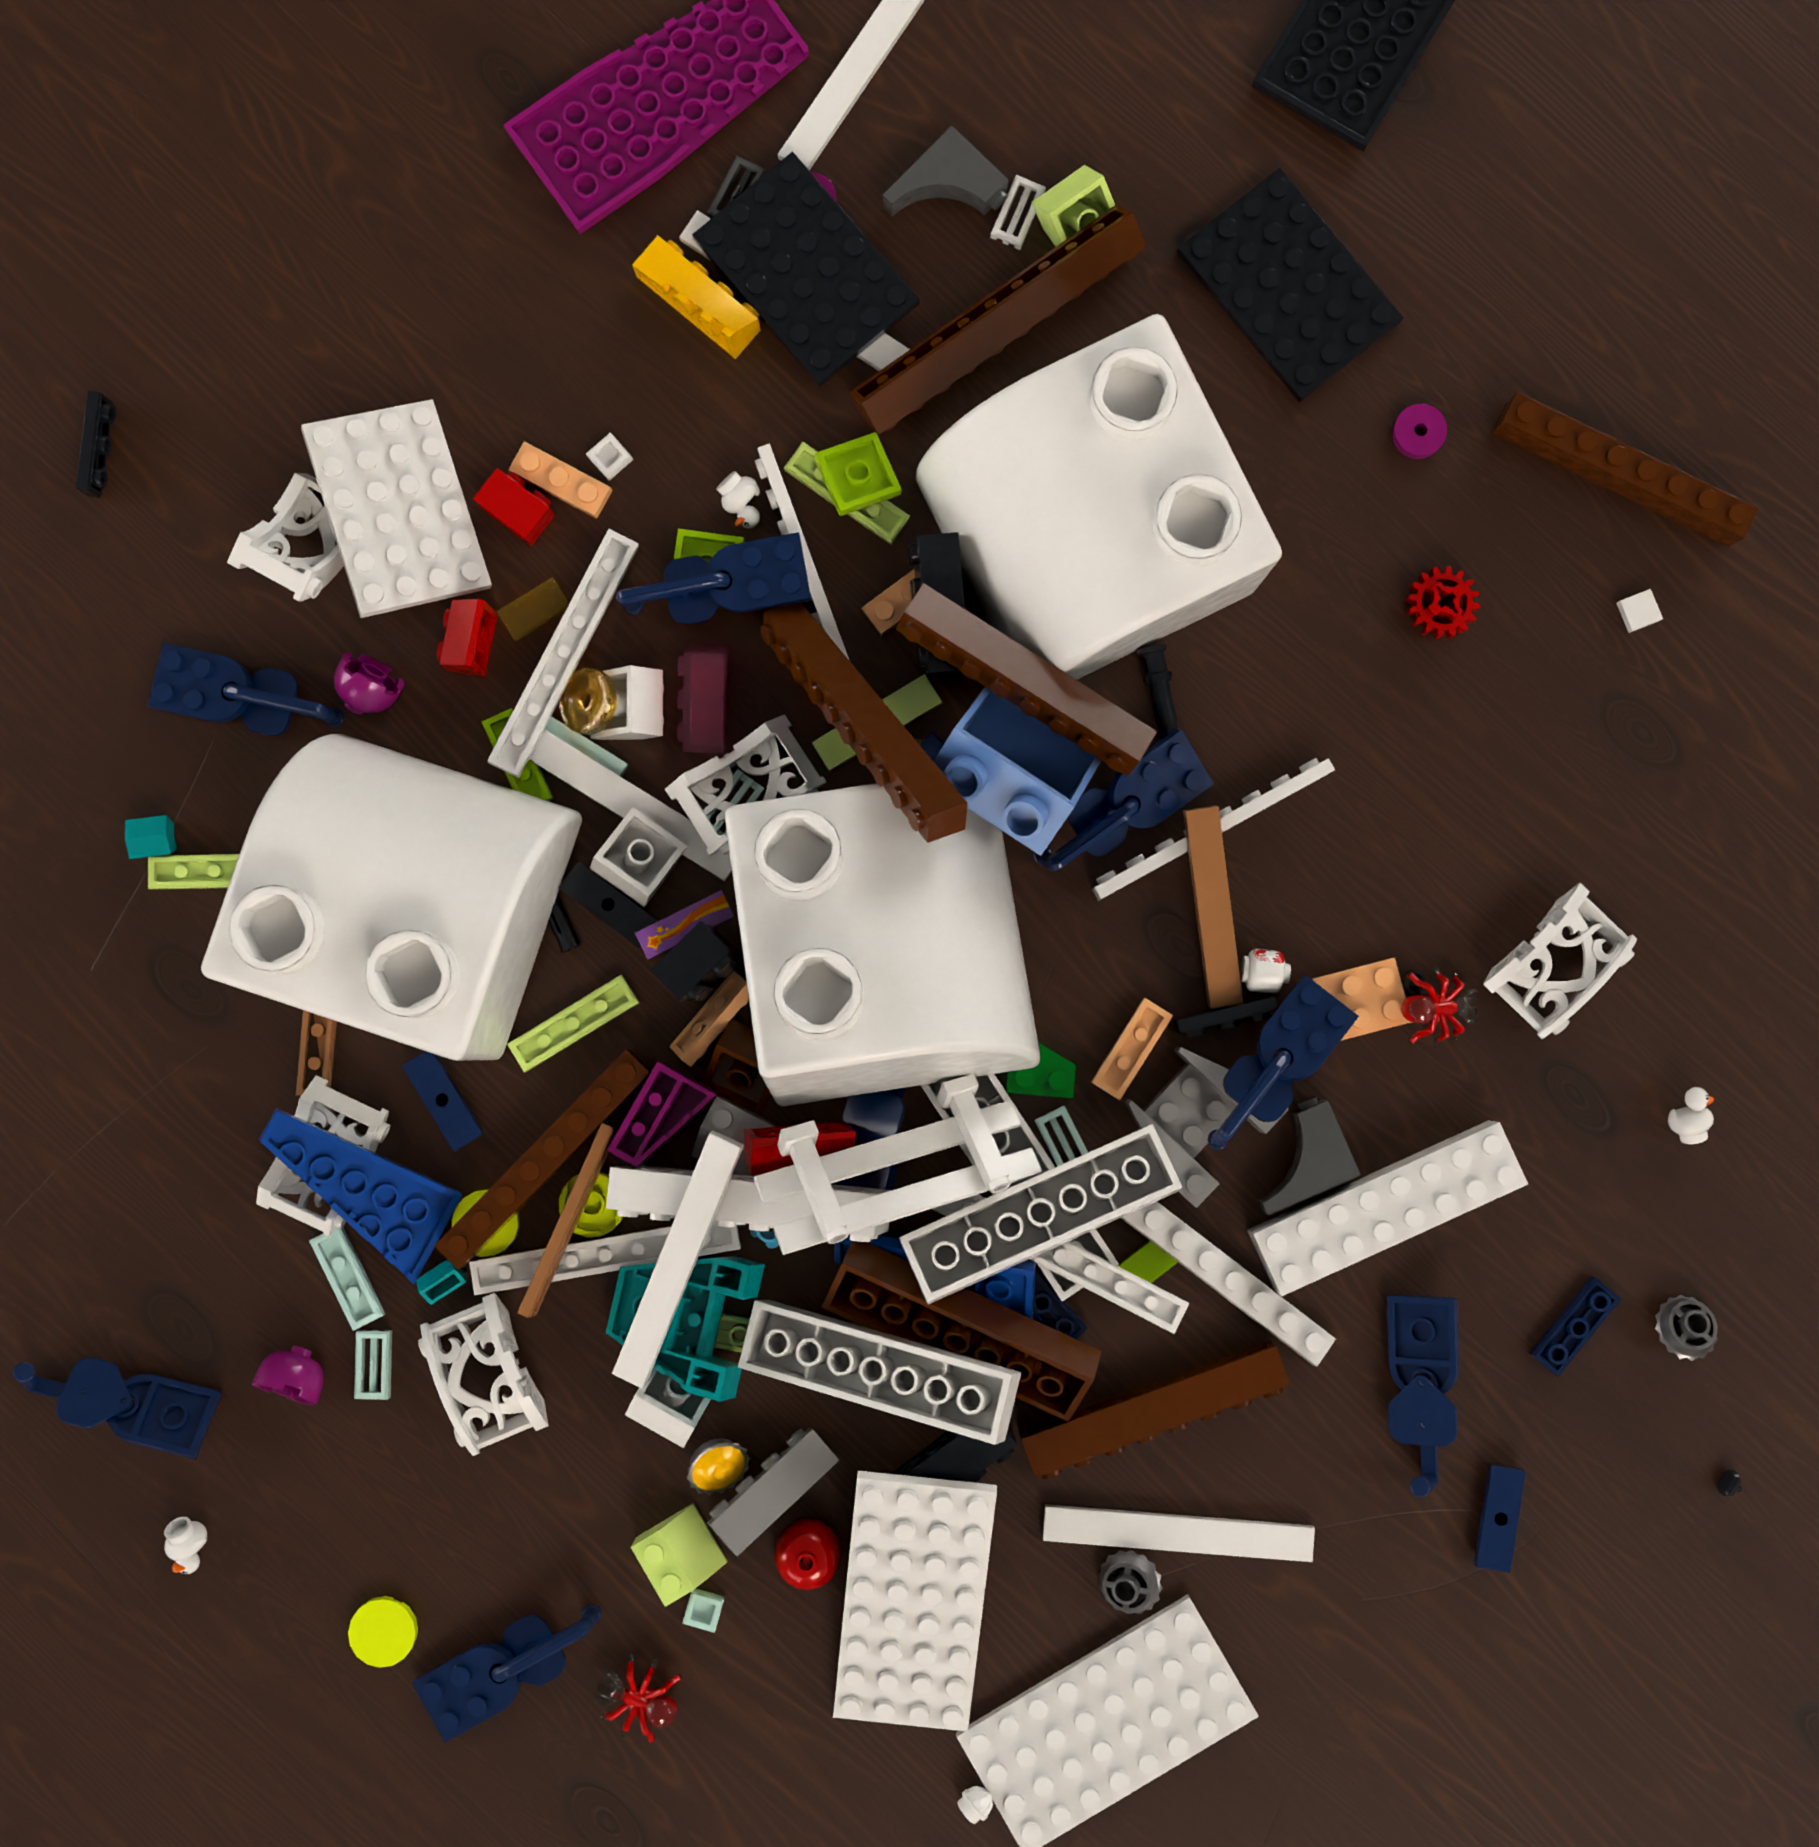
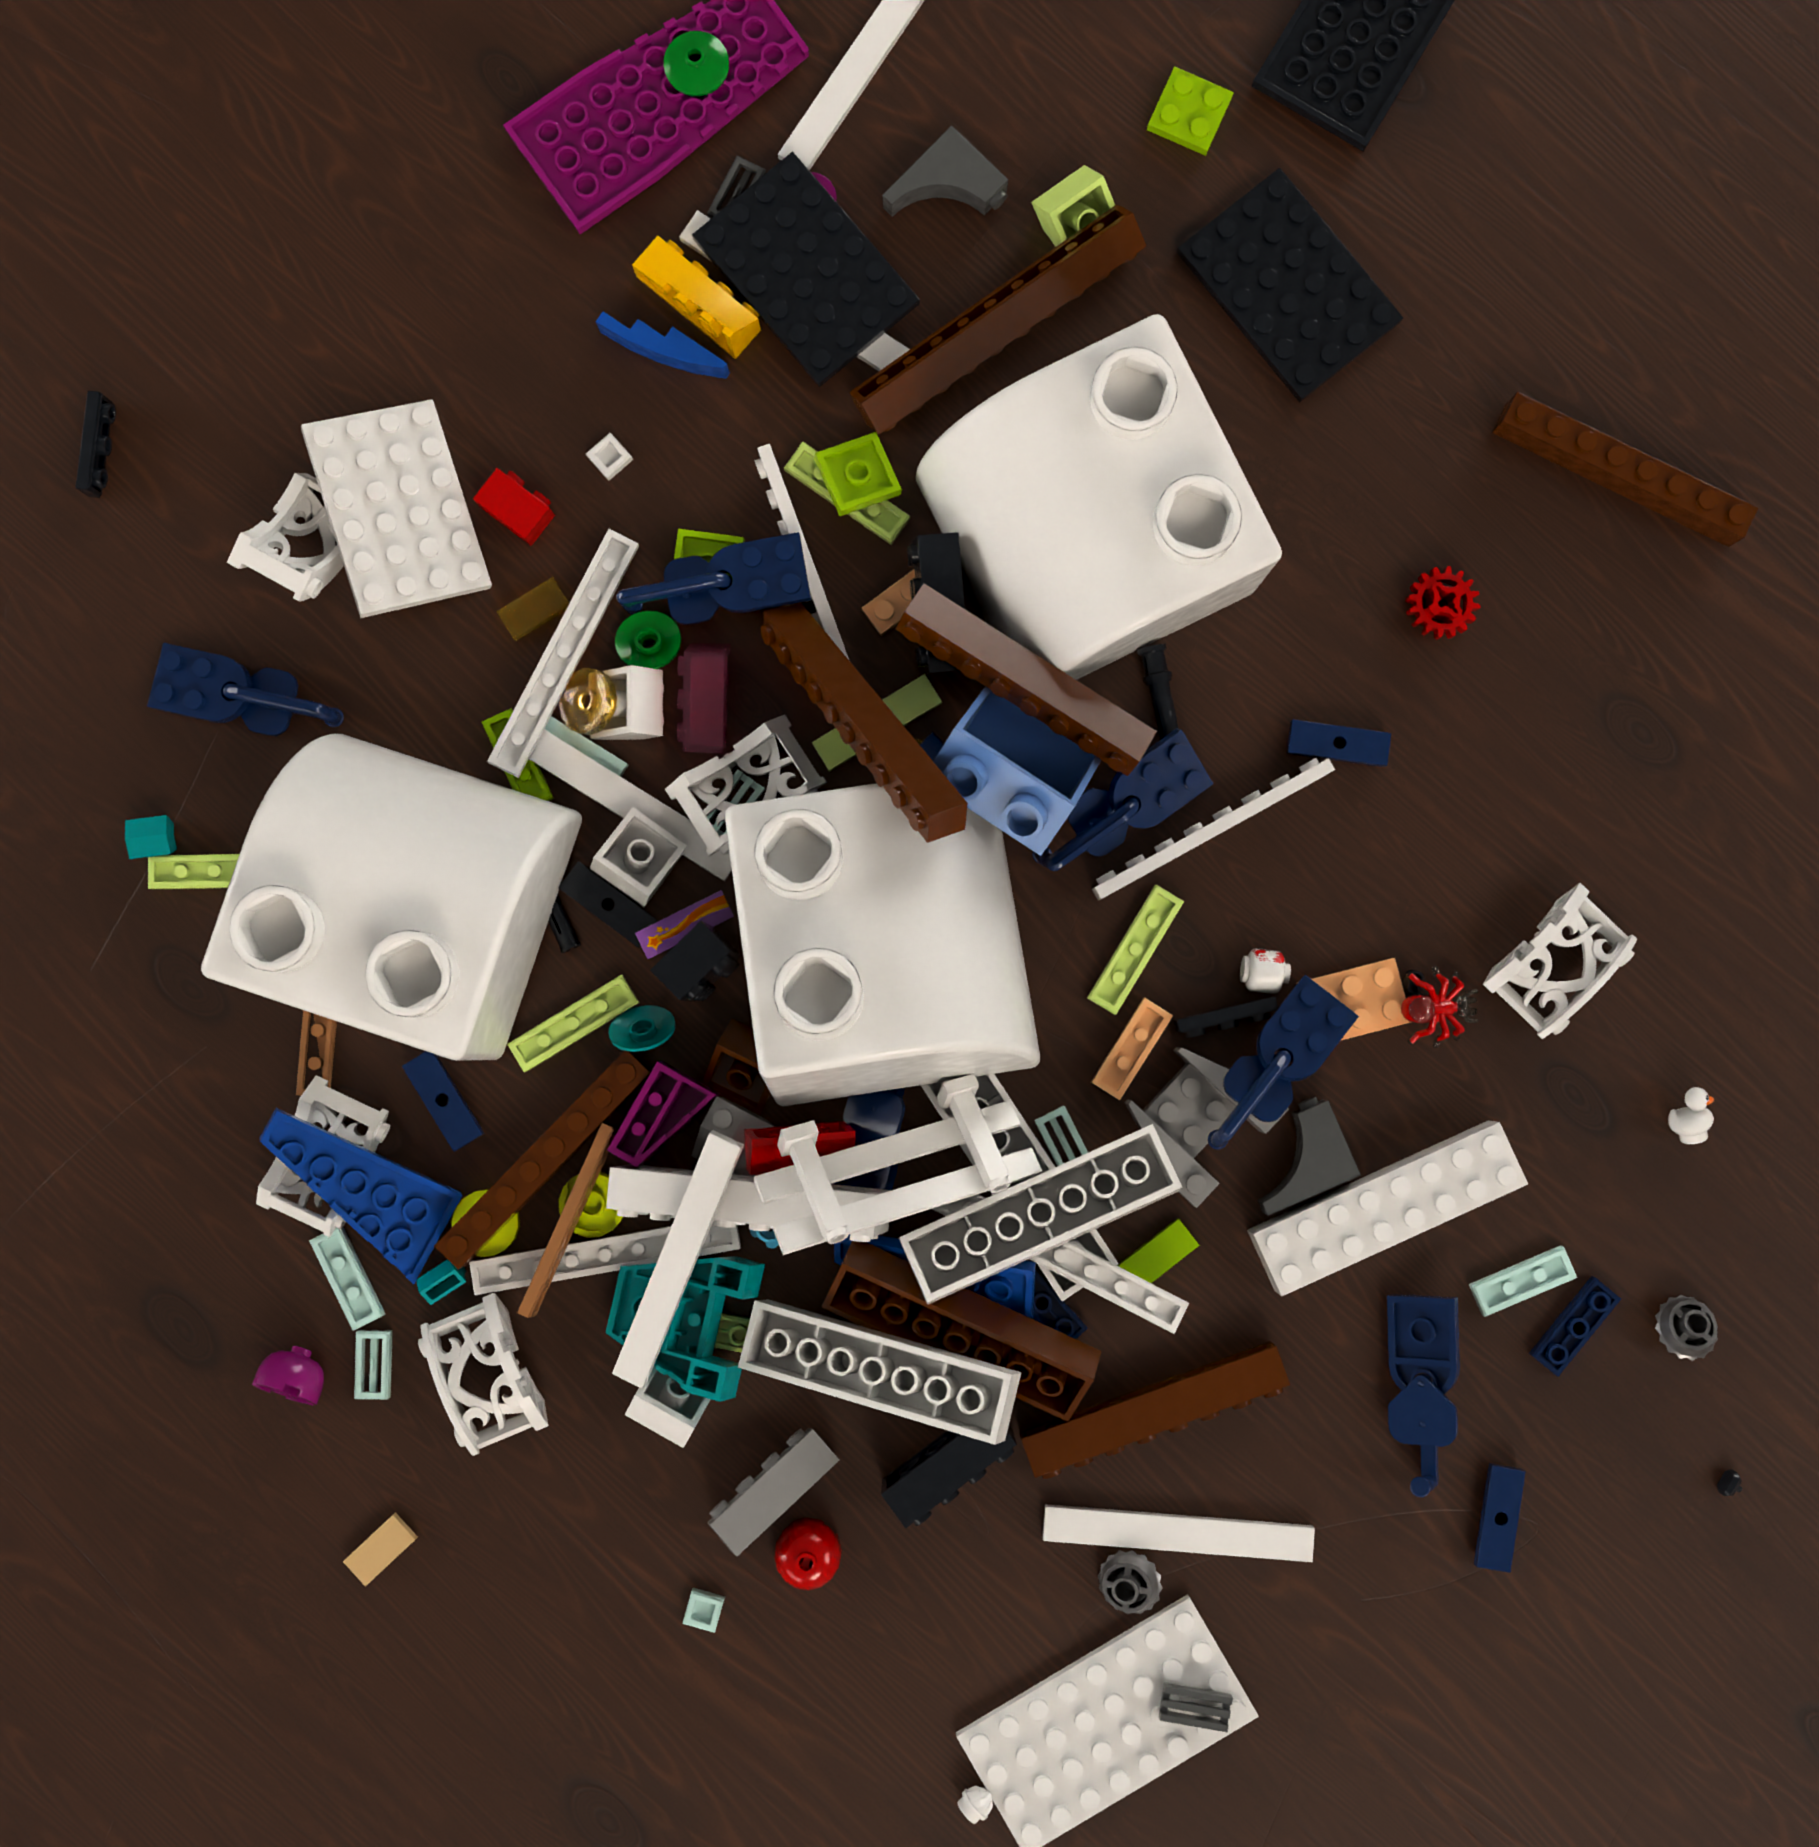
dark blue plate [13,1358,222,1460] -> none
white animal [164,1517,208,1574] -> none
magenta cylinder [334,652,405,714] -> none
neon yellow tile [348,1596,418,1668] -> none
dark blue plate [412,1604,602,1742] -> none
red slope [437,599,498,678] -> none
light nougat plate [508,441,613,519] -> none
animal [593,1653,682,1743] -> none
yellowish green slope [631,1503,728,1607] -> none
light nougat plate [669,971,749,1067] -> none
yellow piece [687,1438,750,1495] -> none
white animal [716,471,760,529] -> none
white plate [833,1471,997,1731] -> none
white tile [990,175,1046,250] -> none
green wing [1006,1042,1076,1098] -> none
white plate [1121,1201,1336,1366] -> none
medium nougat tile [1183,805,1243,1009] -> none
magenta piece [1392,404,1447,459] -> none
white tile [1616,589,1663,633] -> none
none -> tan tile [343,1512,418,1587]
none -> blue slope [596,311,730,379]
none -> teal dish [608,1005,676,1052]
none -> green dish [615,611,681,669]
none -> green dish [664,31,729,96]
none -> yellowish green tile [1087,884,1184,1015]
none -> lime plate [1147,66,1234,156]
none -> dark grey tile [1158,1683,1233,1732]
none -> dark blue tile [1286,719,1391,767]
none -> light aqua tile [1469,1245,1577,1317]

